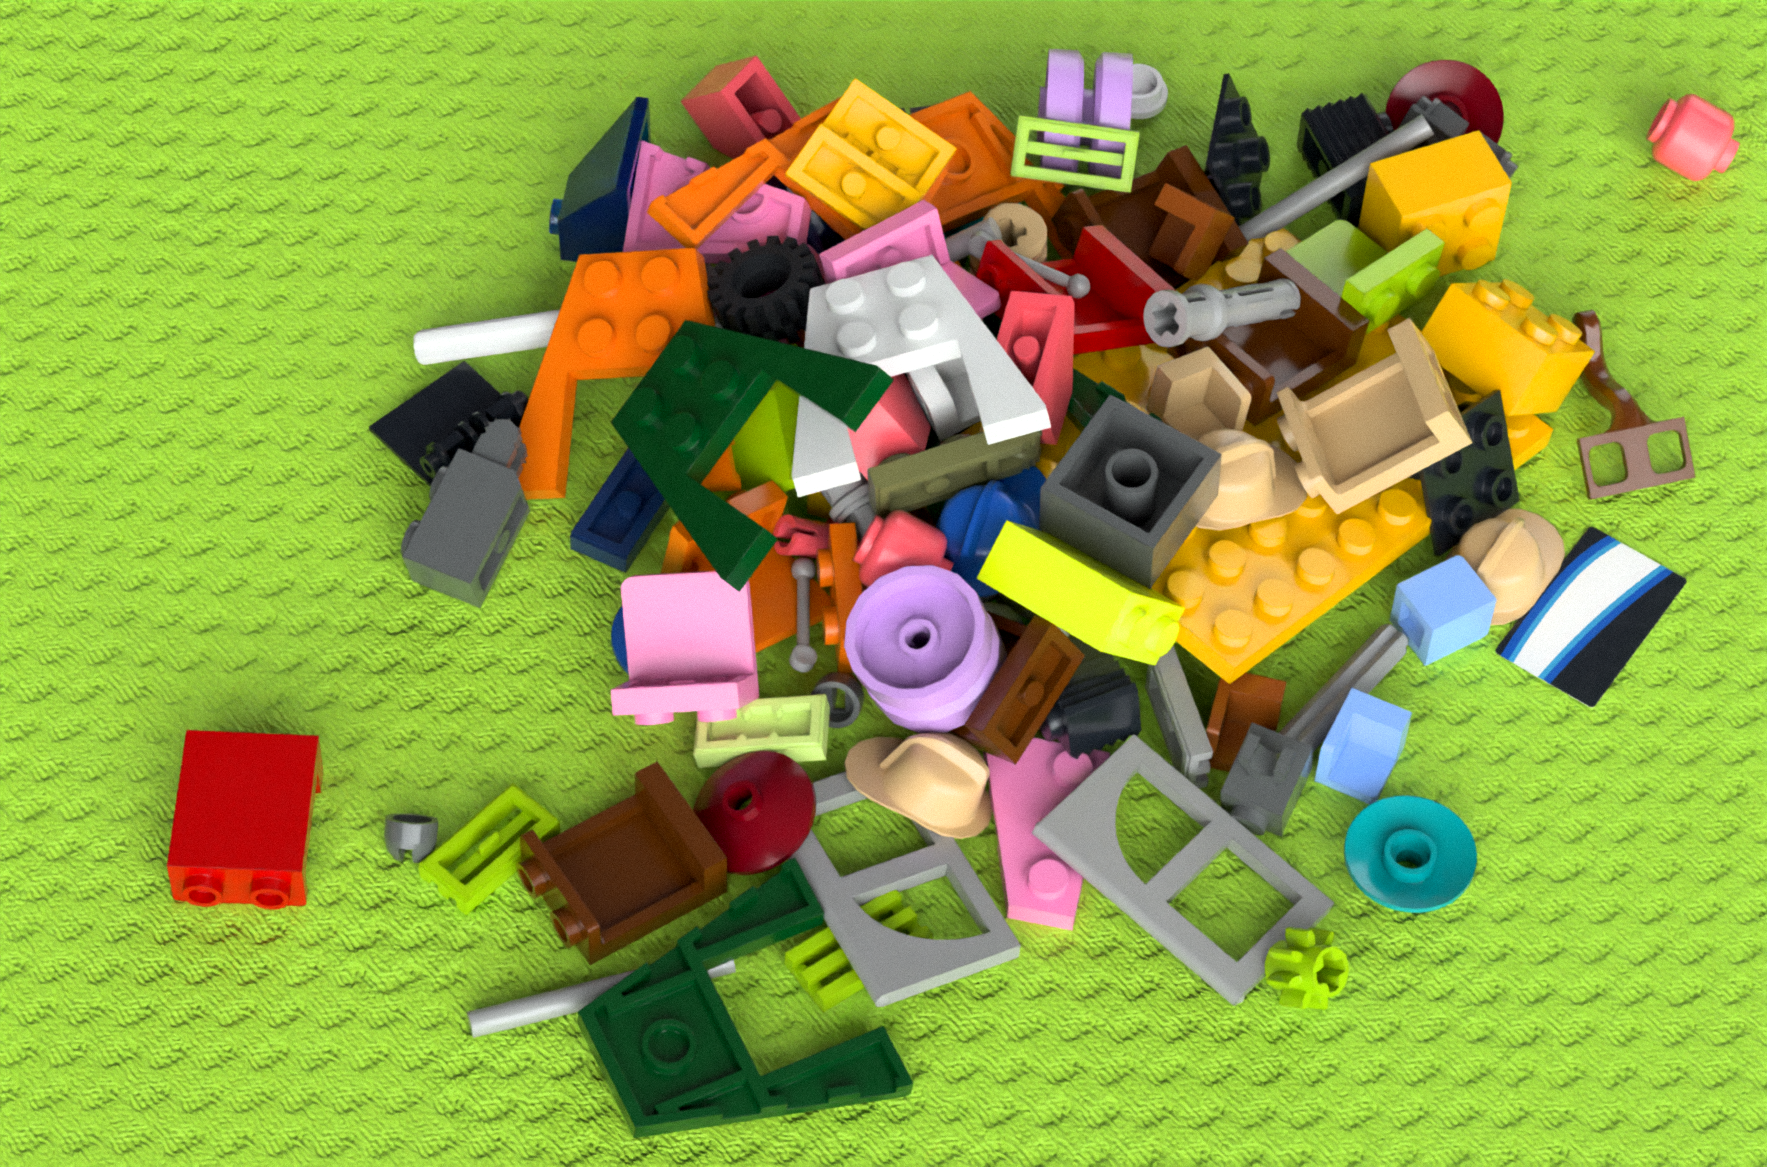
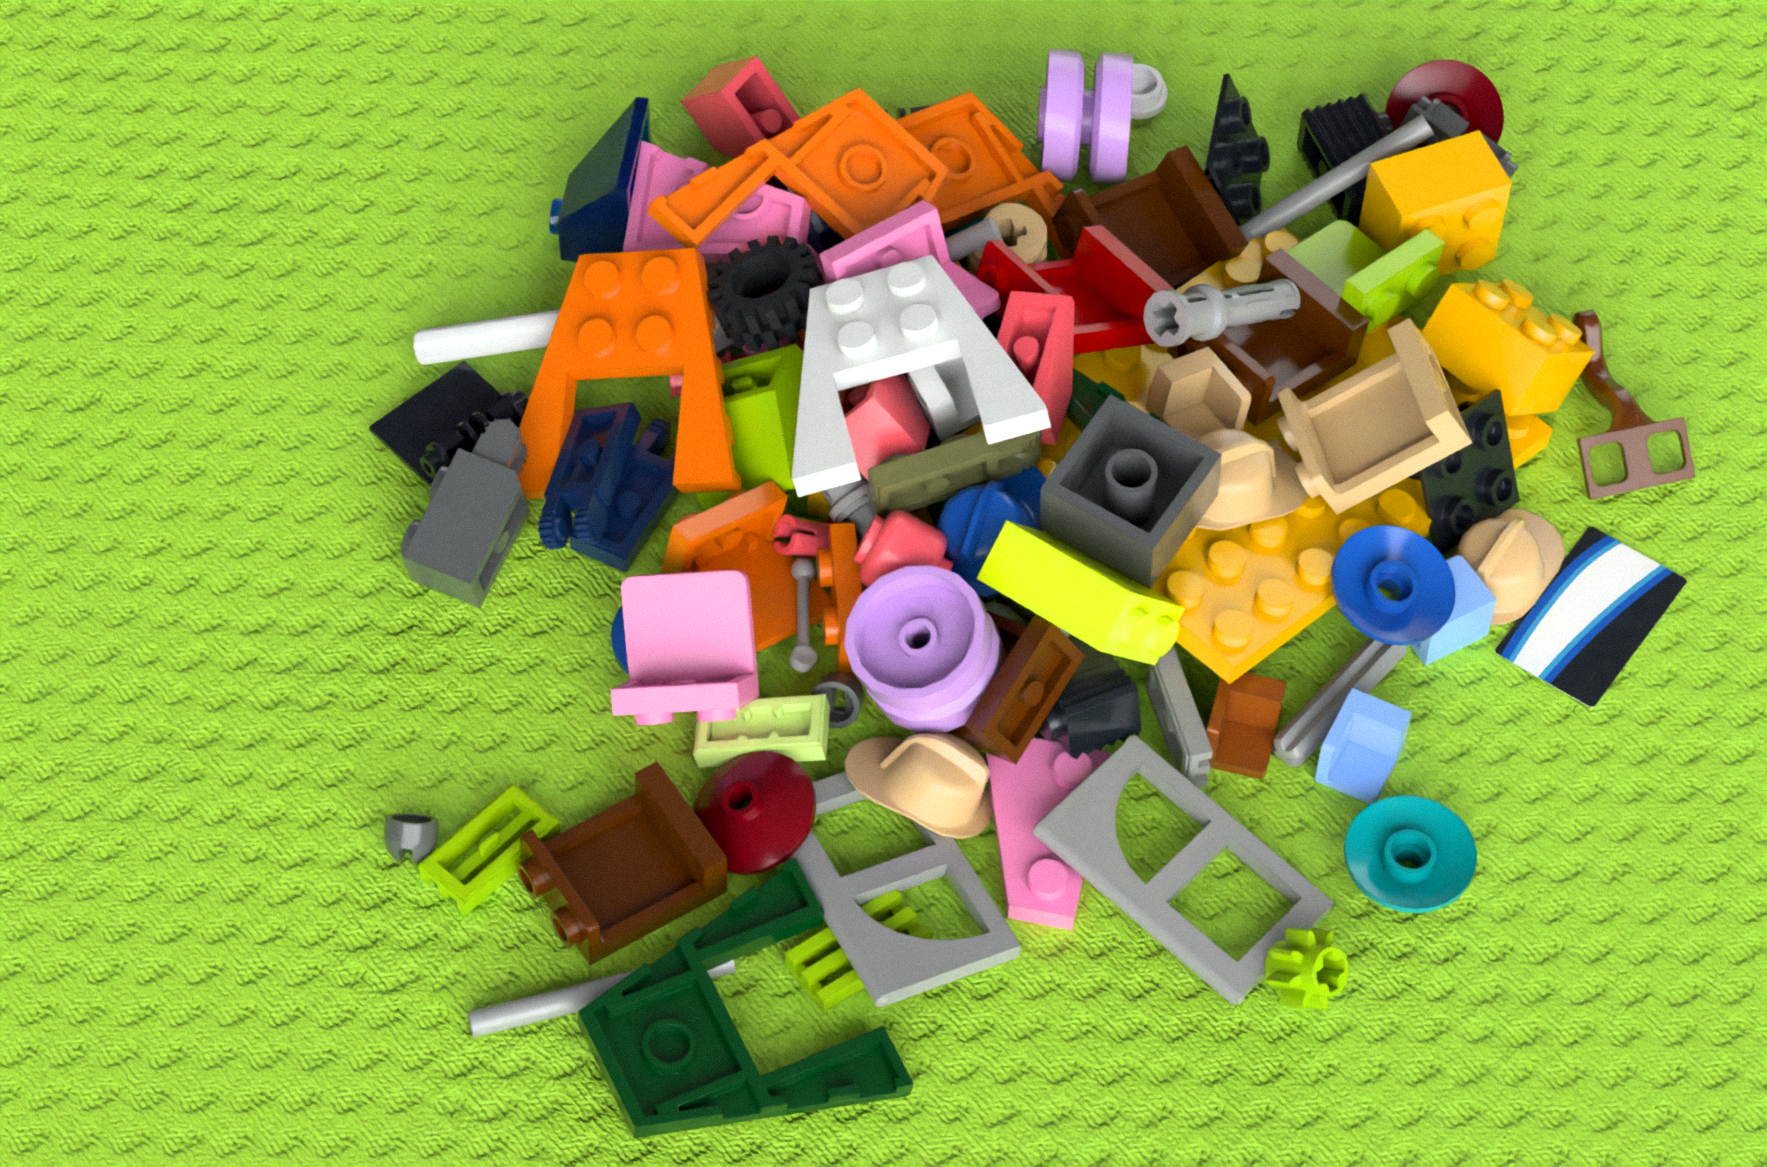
red panel [167,730,323,910] -> none
dark green wing [611,320,894,592] -> none
yellow slope [785,78,957,230] -> none
light grey hinge [967,231,1090,299] -> none
lime tile [1010,115,1140,193] -> none
dark orange panel [1149,183,1235,281] -> none
dark grey brick [1221,723,1313,837] -> none
coral head [1646,94,1740,182] -> none
none -> dark blue hinge [538,402,642,550]
none -> blue dish [1331,525,1456,646]

